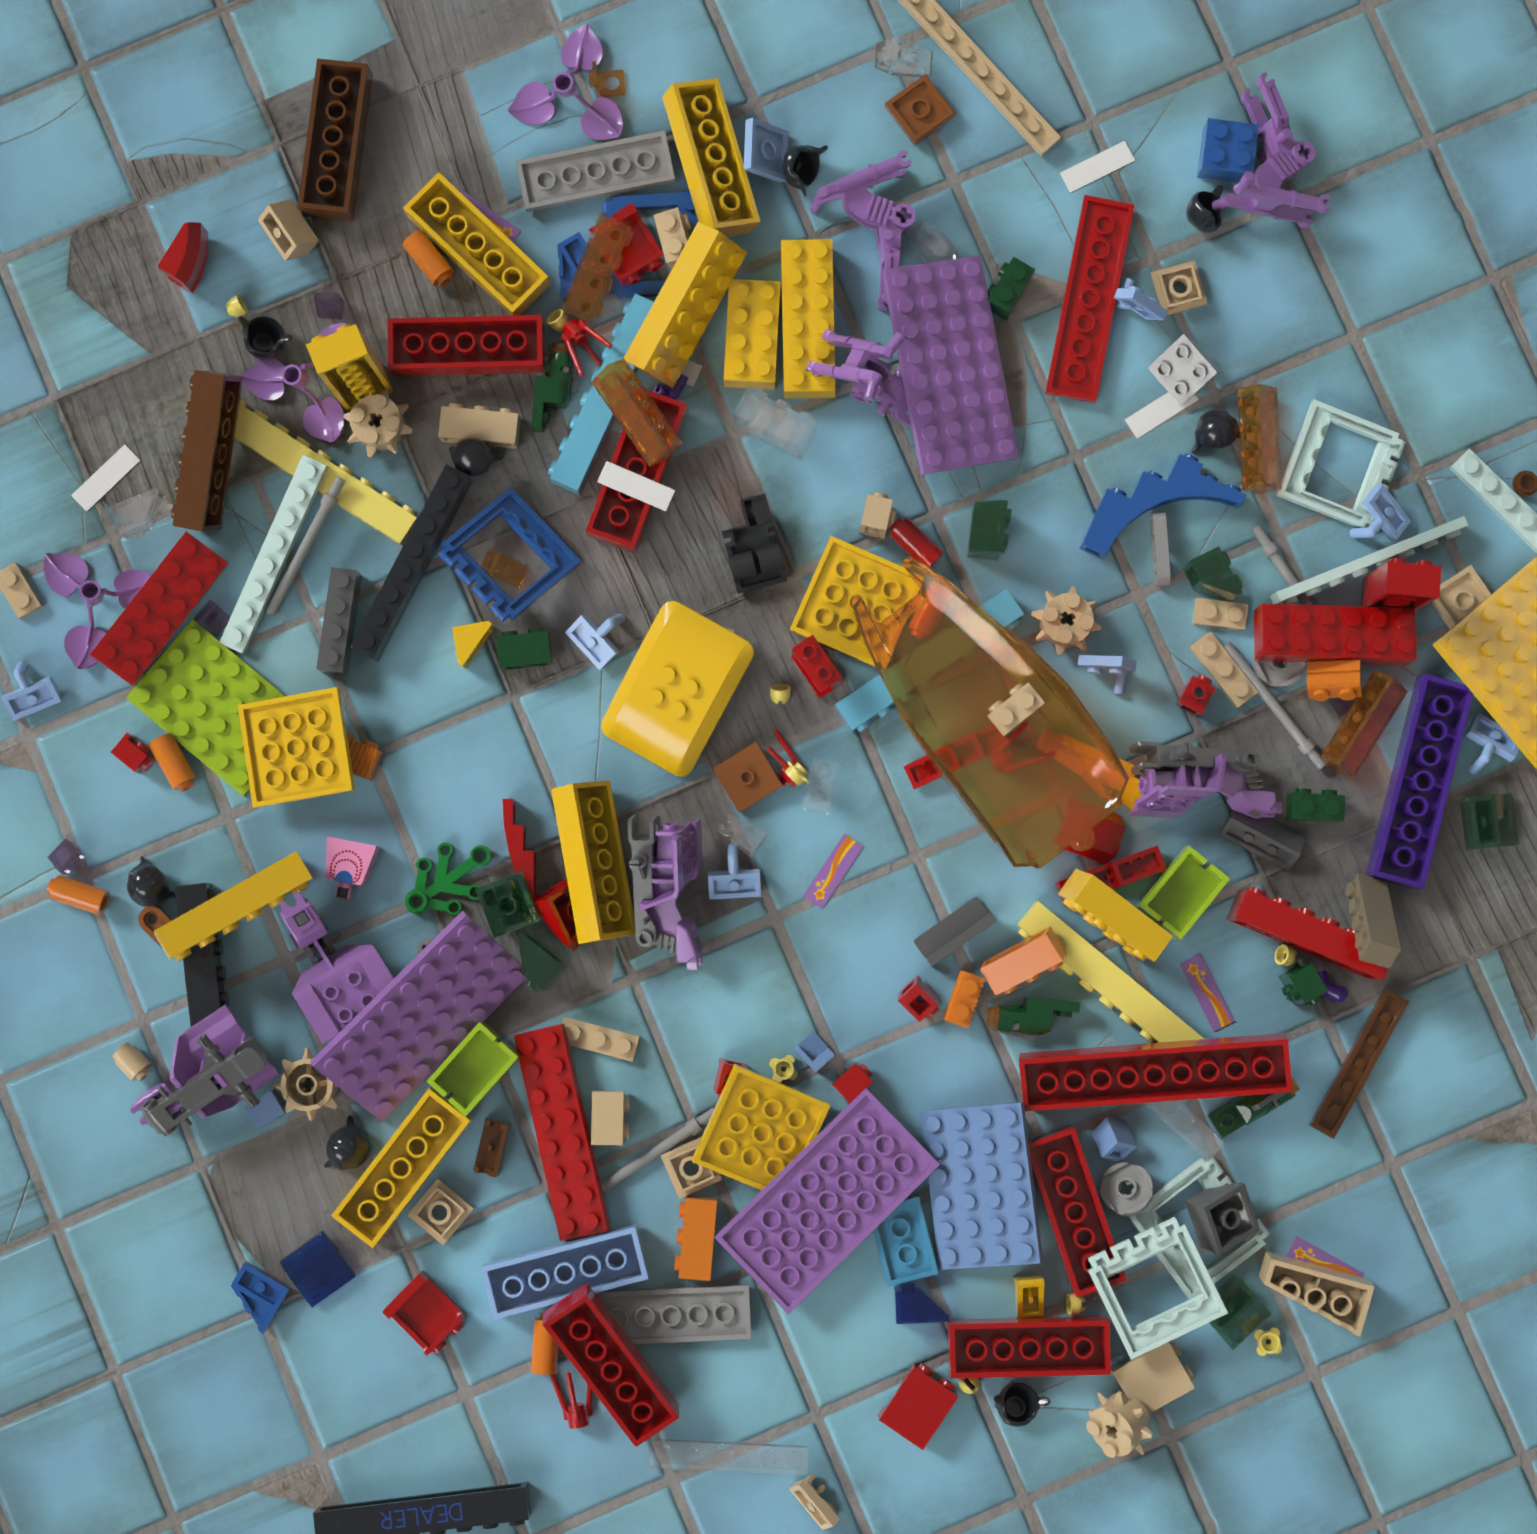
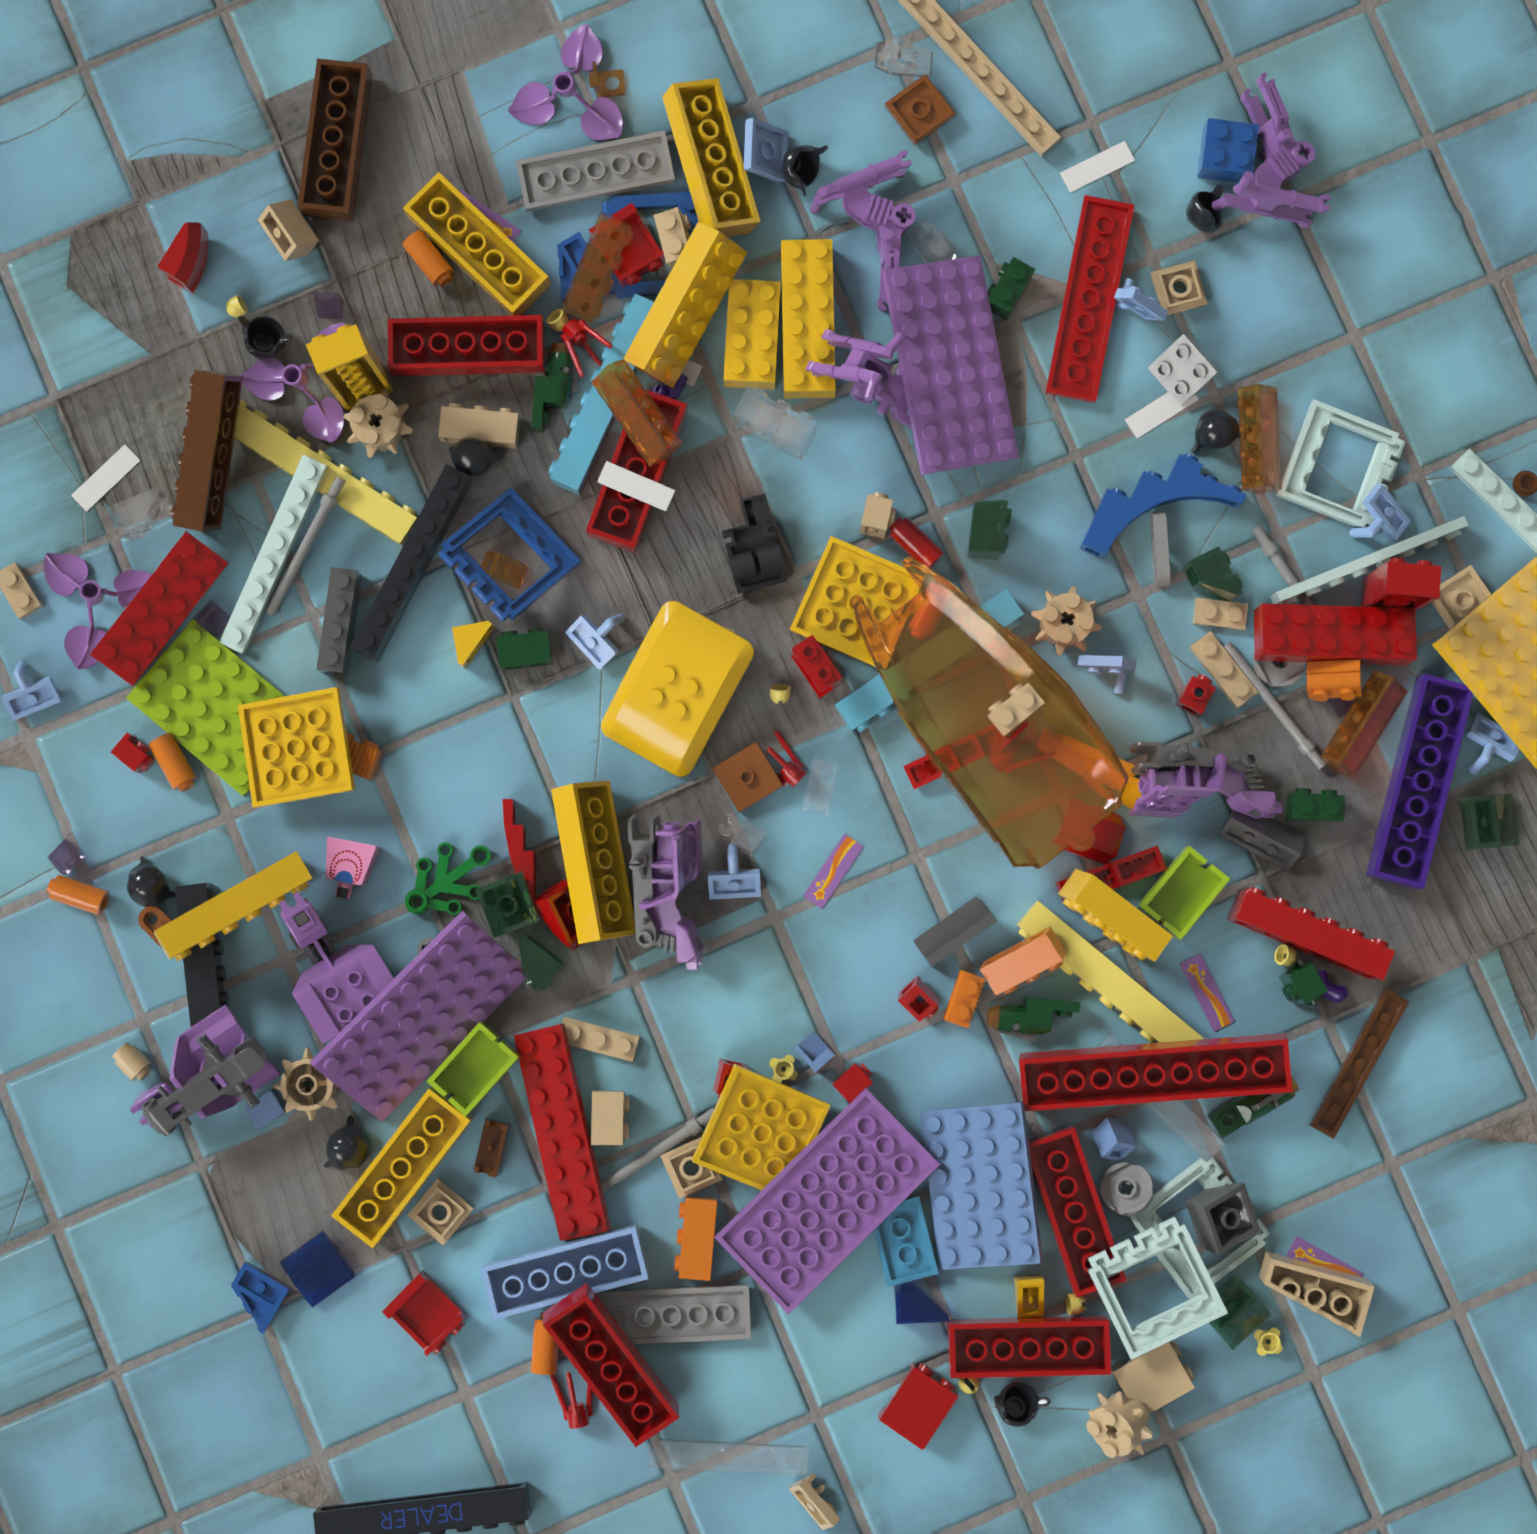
light yellow plate [785,761,810,786] -> none
dark tan brick [1345,873,1401,968] -> none

